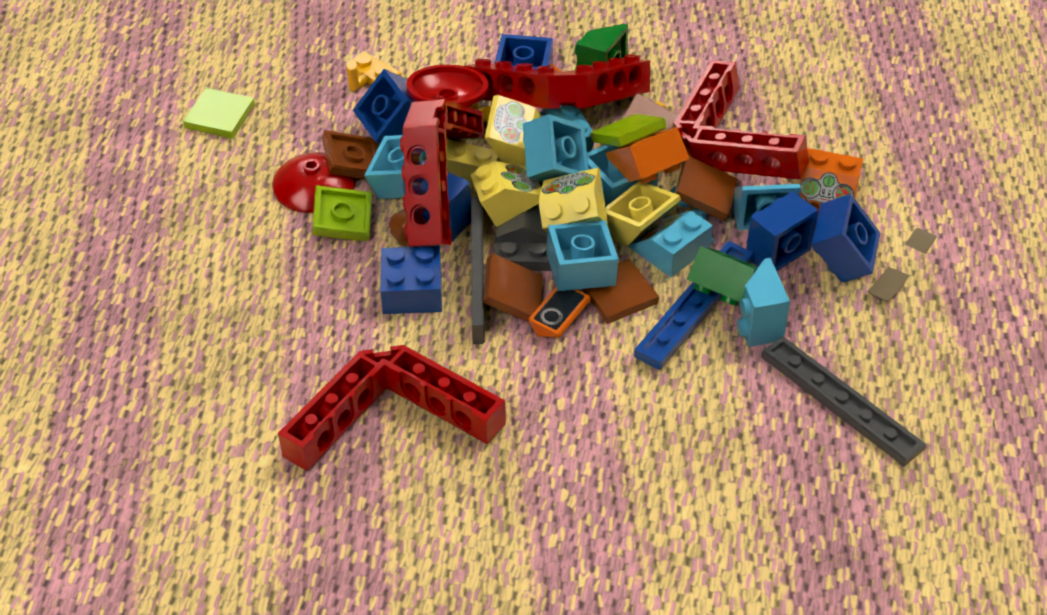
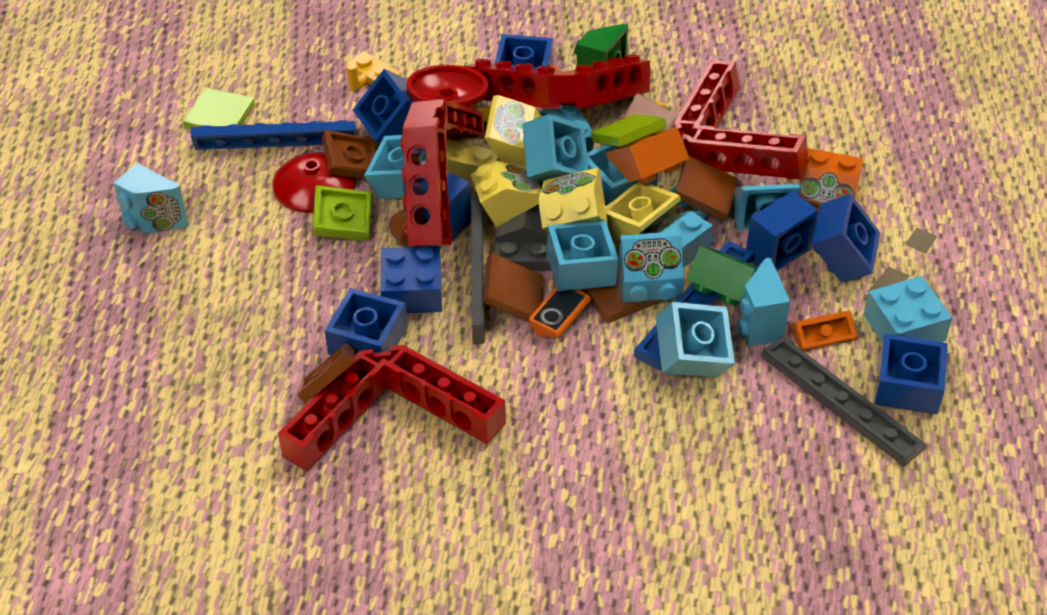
none -> medium azure slope [113,163,189,233]
none -> blue plate [191,120,357,150]
none -> dark orange tile [298,343,355,404]
none -> blue brick [324,288,408,355]
none -> medium azure slope [617,231,684,303]
none -> medium azure brick [656,302,735,377]
none -> orange slope [789,310,858,351]
none -> medium azure brick [863,276,952,342]
none -> blue brick [874,333,948,415]

